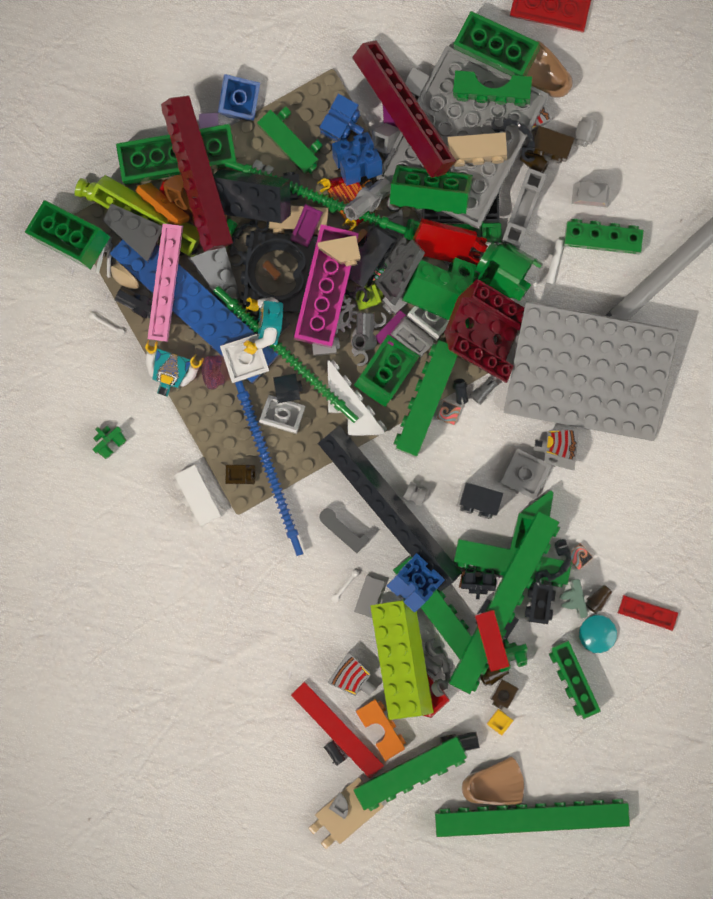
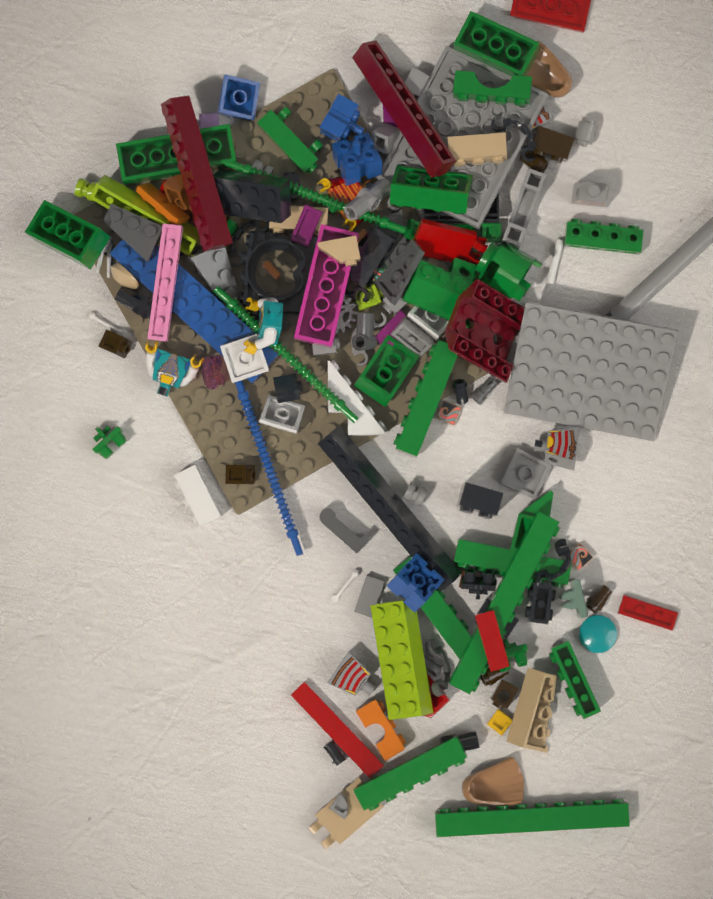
none -> dark brown bracket [98,329,133,359]
none -> tan wedge [506,668,557,753]

